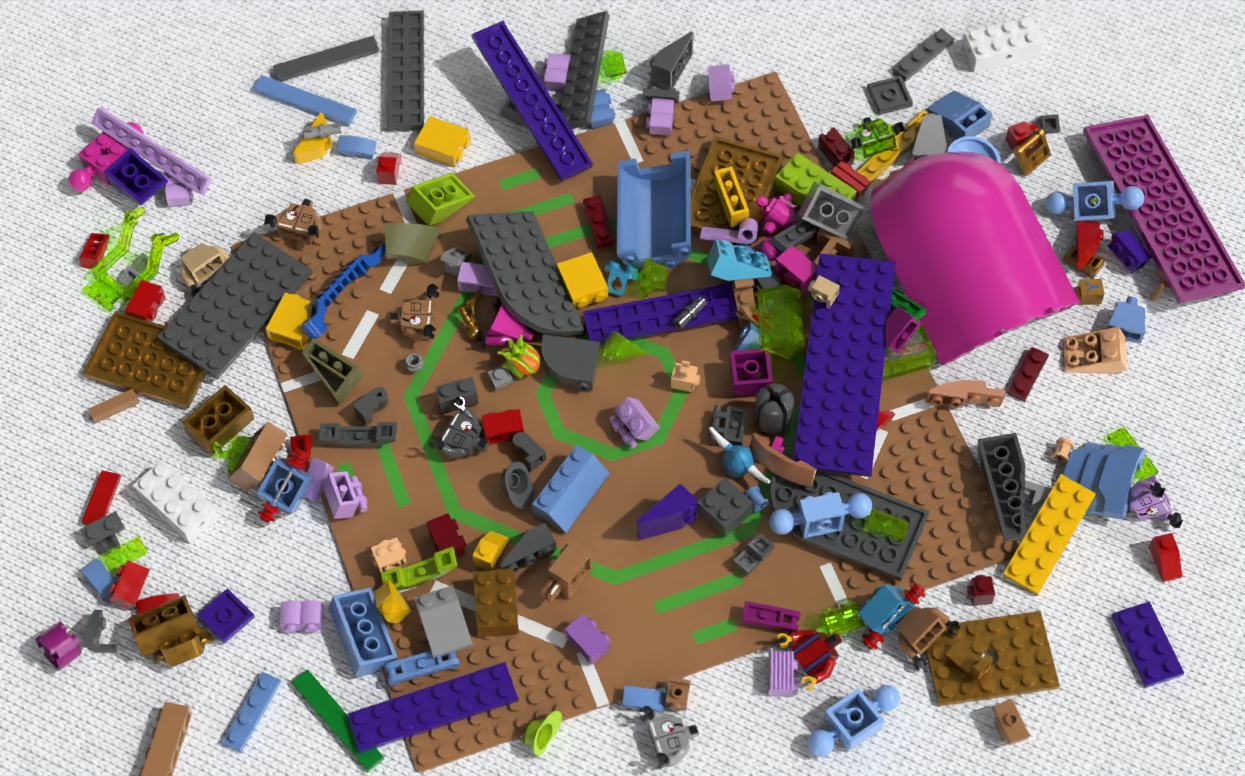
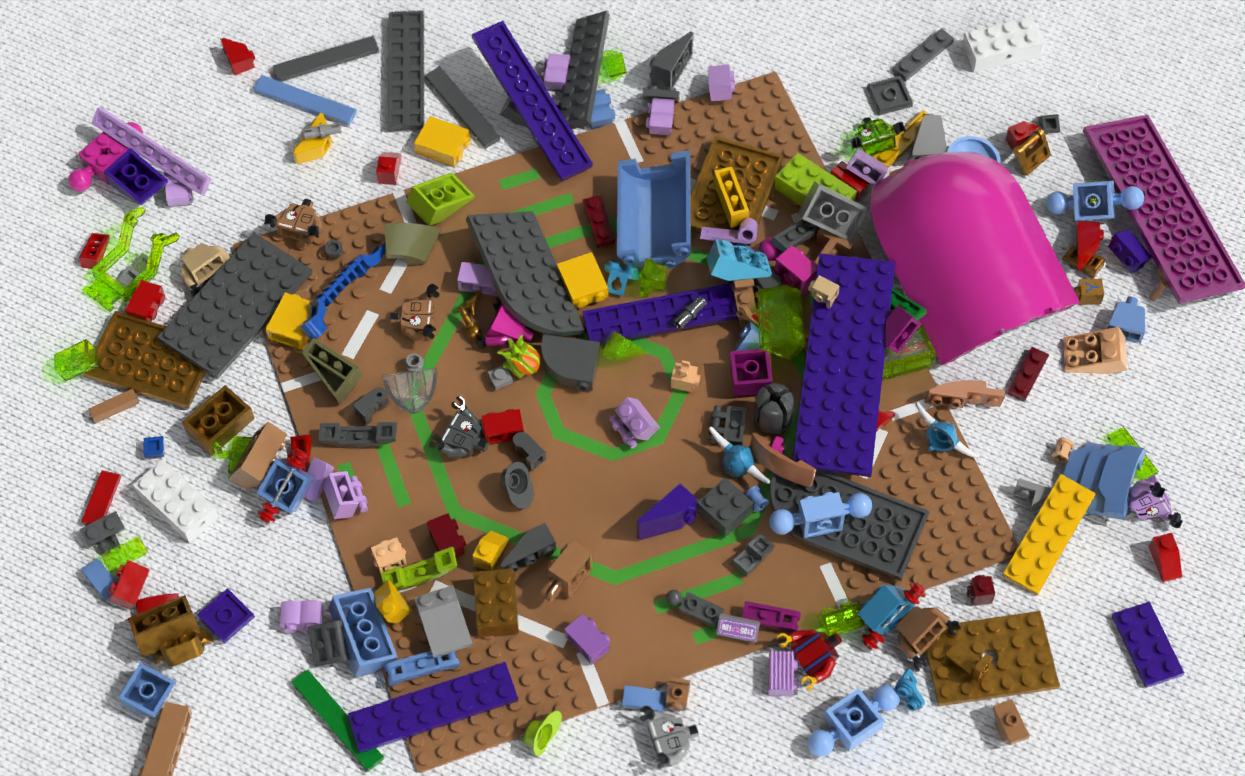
magenta brick [35,621,82,670] -> none
dark grey plate [84,610,117,653] -> none
medium blue plate [222,671,281,753] -> none
medium blue slope [335,135,377,160] -> none
dark grey brick [435,377,479,414] -> none
light grey slope [440,247,472,276] -> none
medium blue slope [532,445,610,534] -> none
dark pink piece [755,193,798,235] -> none
dark red brick [818,127,855,167] -> none
clear neon green slope [863,508,909,541] -> none
medium blue slope [927,90,992,139] -> none
dark grey wedge [977,433,1026,542] -> none
none -> clear neon green brick [54,339,98,381]
none -> medium blue slope [118,663,176,718]
none -> blue plate [143,436,164,458]
none -> red slope [220,38,256,75]
none -> dark grey plate [307,620,350,666]
none -> dark grey tile [324,240,343,259]
none -> clear brick [382,368,437,414]
none -> dark grey tile [425,66,500,149]
none -> dark grey plate [666,590,724,629]
none -> tile [716,613,760,643]
none -> lavender brick [846,148,888,186]
none -> dark azure bracket [895,669,925,711]
none -> dark azure helmet [915,402,979,458]

